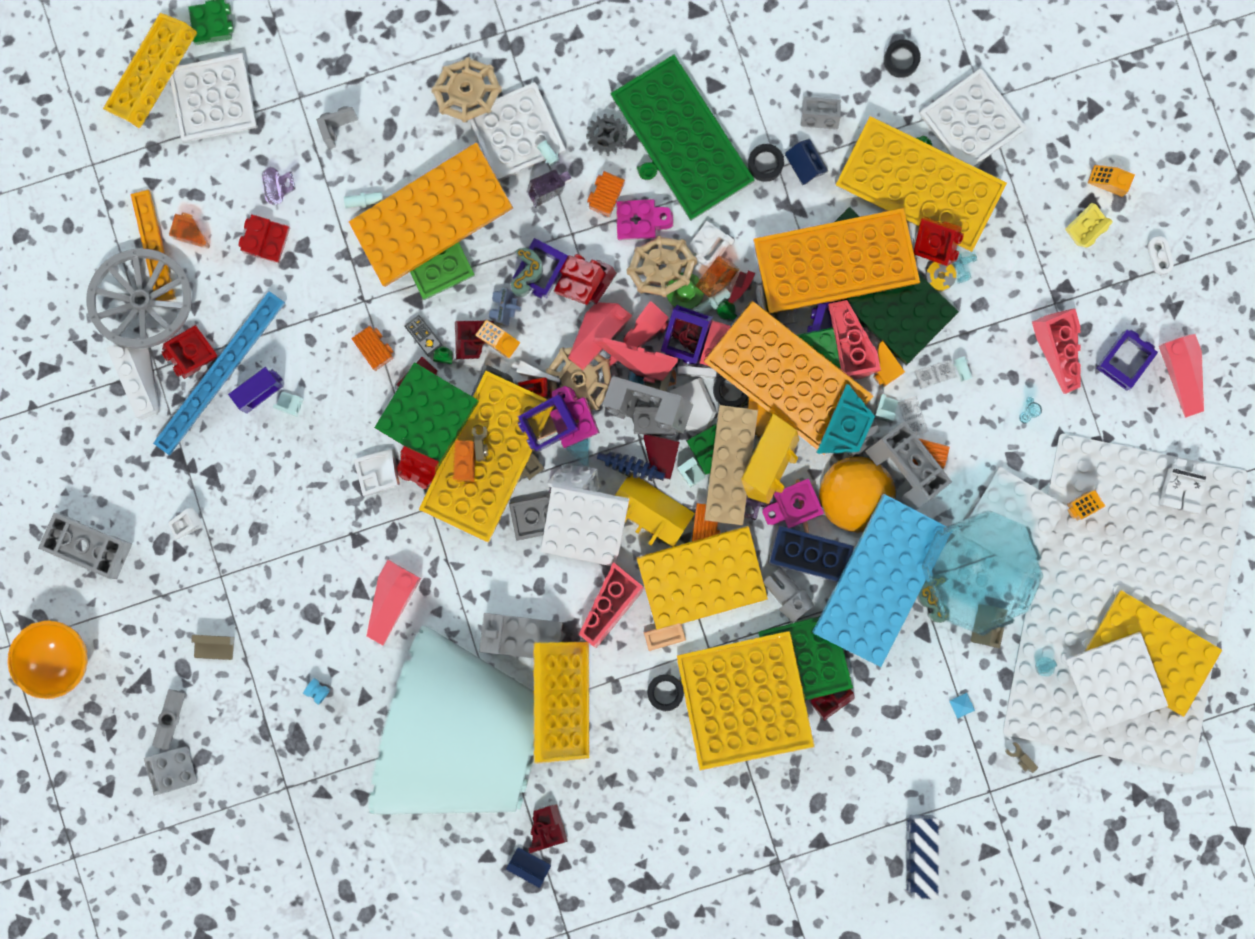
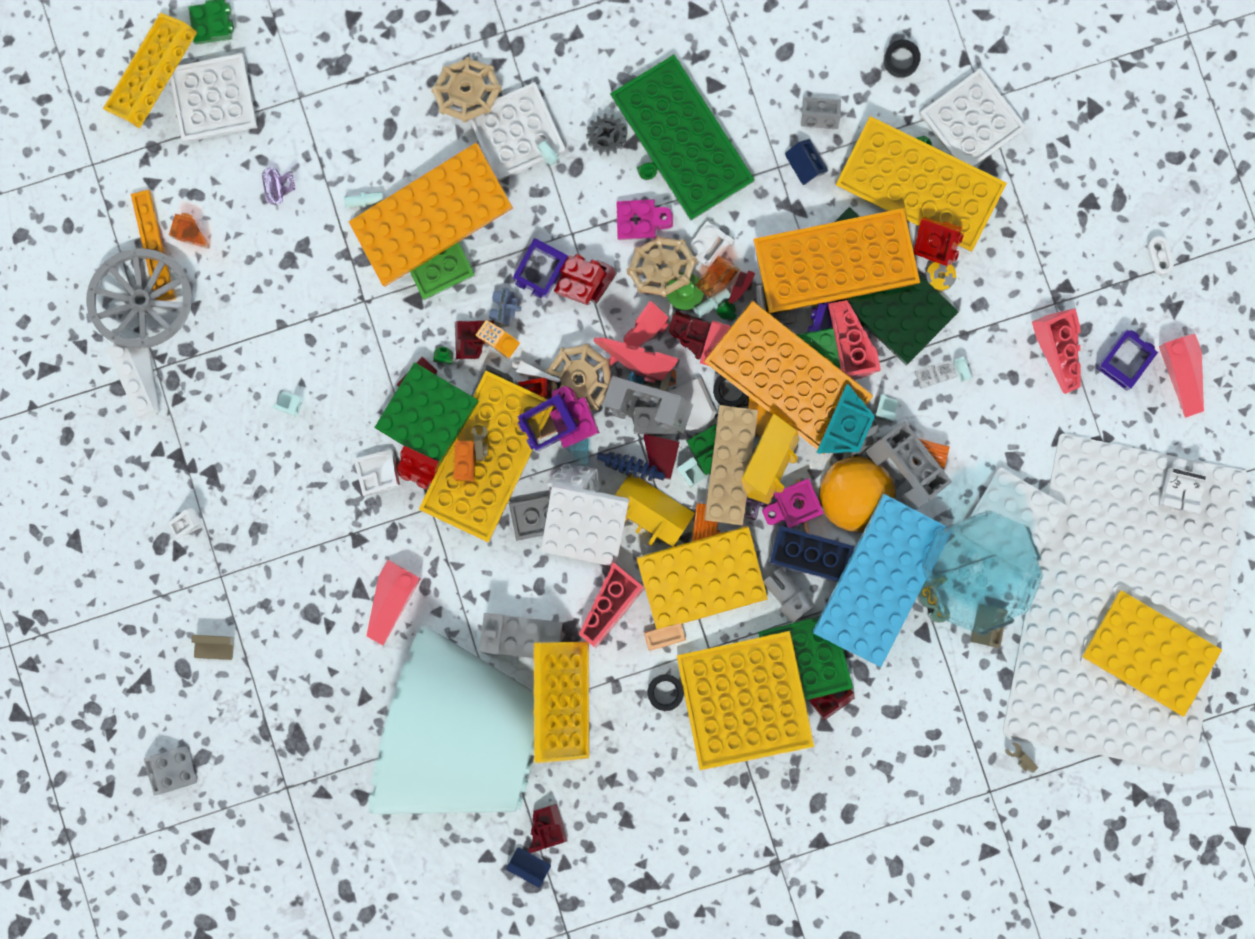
light orange piece [7,620,88,699] -> none
light grey plate [38,513,132,579] -> none
light grey piece [152,689,186,750] -> none
dark azure plate [153,291,285,455] -> none
red plate [162,325,218,379] -> none
dark purple window [228,367,284,414] -> none
red plate [238,214,290,263] -> none
medium azure wheel [303,678,330,705] -> none
light grey bracket [316,106,358,149] -> none
orange brick [351,326,394,371] -> none
tile [404,315,443,356] -> none
sand green animal [511,248,543,297] -> none
dark tan plate [518,453,545,482] -> none
clear purple torso [526,170,572,208] -> none
coral wedge [568,302,632,370] -> none
orange brick [587,171,625,217] -> none
dark purple window [660,305,713,364] -> none
white plate [677,363,716,379] -> none
black tyre [748,144,784,182] -> none
light orange slope [873,341,905,387] -> none
clear tile [898,396,929,436] -> none
dark blue brick [906,815,939,899] -> none
medium azure slope [949,693,975,719] -> none
clear light blue piece [954,254,977,283] -> none
clear light blue piece [1019,397,1042,424] -> none
clear light blue plate [1035,657,1057,677] -> none
light yellow bracket [1065,203,1113,248] -> none
white plate [1065,632,1168,732] -> none
light orange slope [1067,490,1105,521] -> none
light orange slope [1087,165,1135,197] -> none

